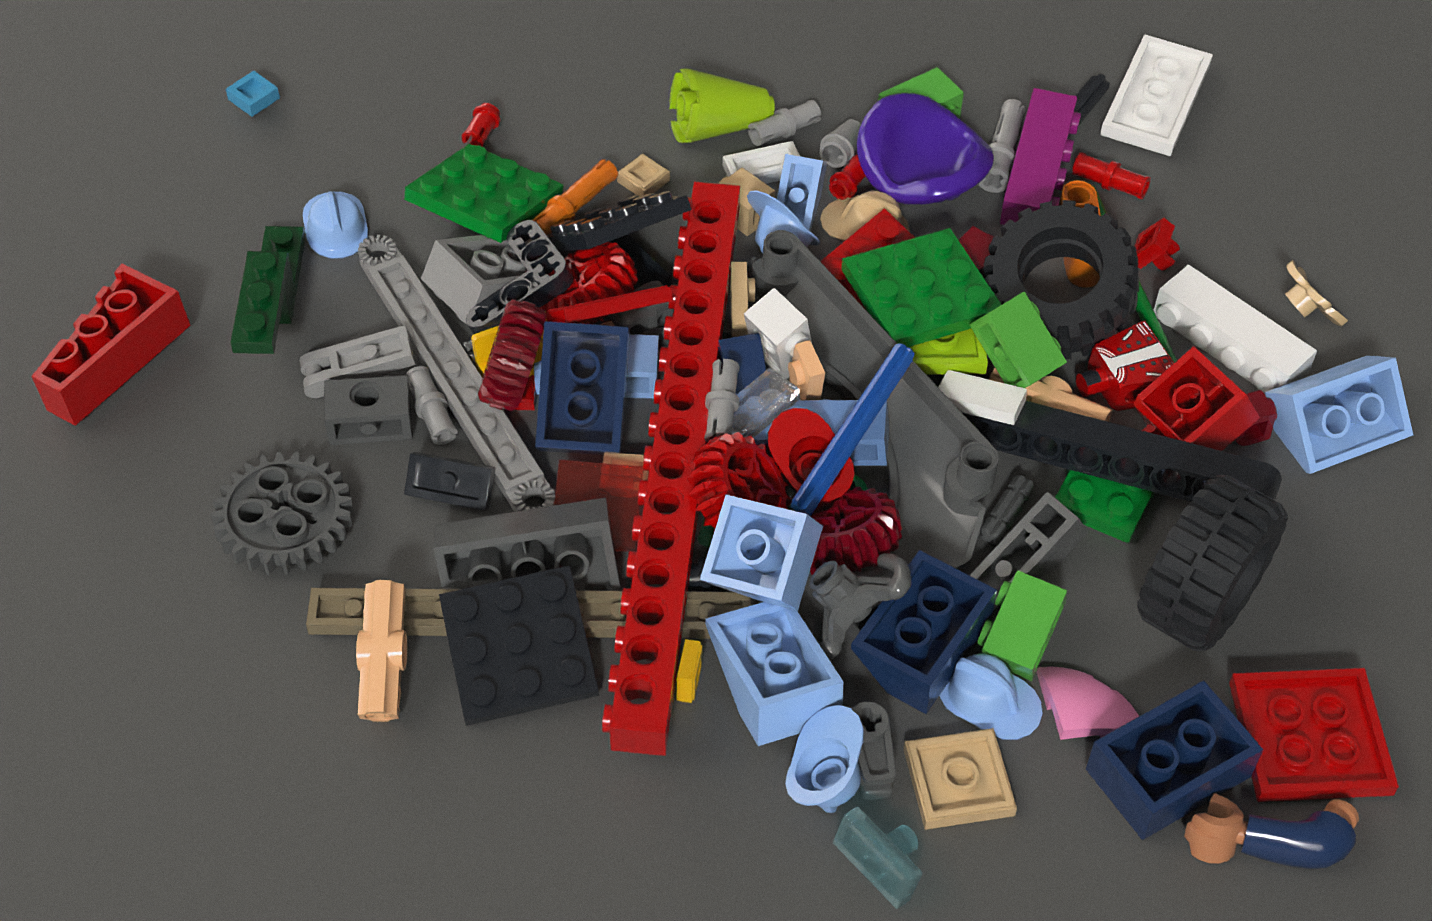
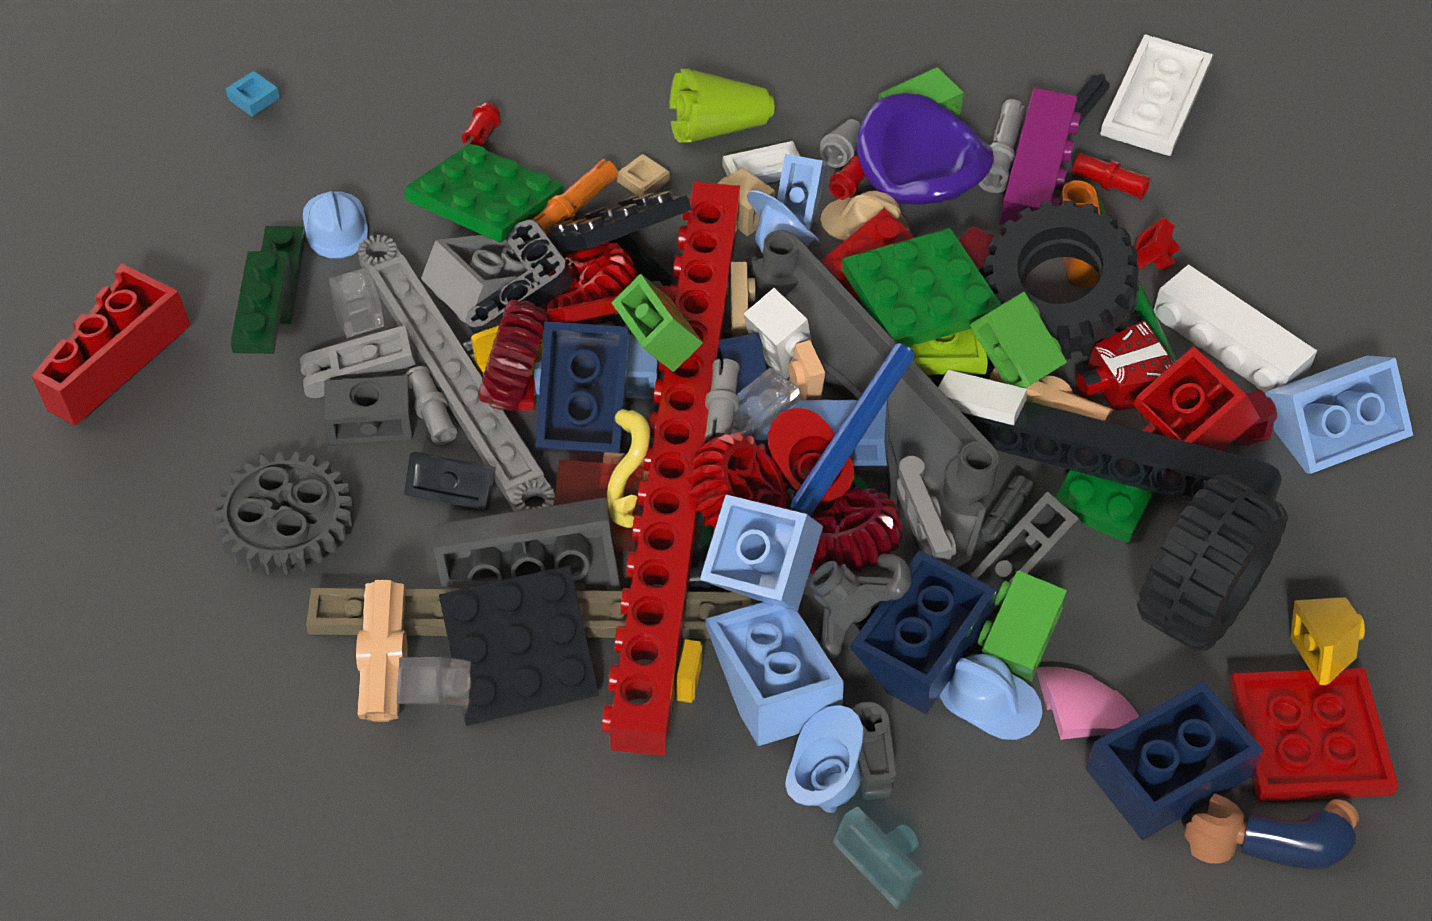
light grey pin [748,100,821,146] -> none
tan tile [903,728,1017,830] -> none
tan animal [1285,260,1348,326] -> none
none -> clear brick [328,267,384,338]
none -> clear brick [396,657,471,707]
none -> light yellow animal [607,409,650,528]
none -> bright green brick [612,274,703,372]
none -> light grey plate [896,456,956,565]
none -> yellow slope [1290,597,1365,685]

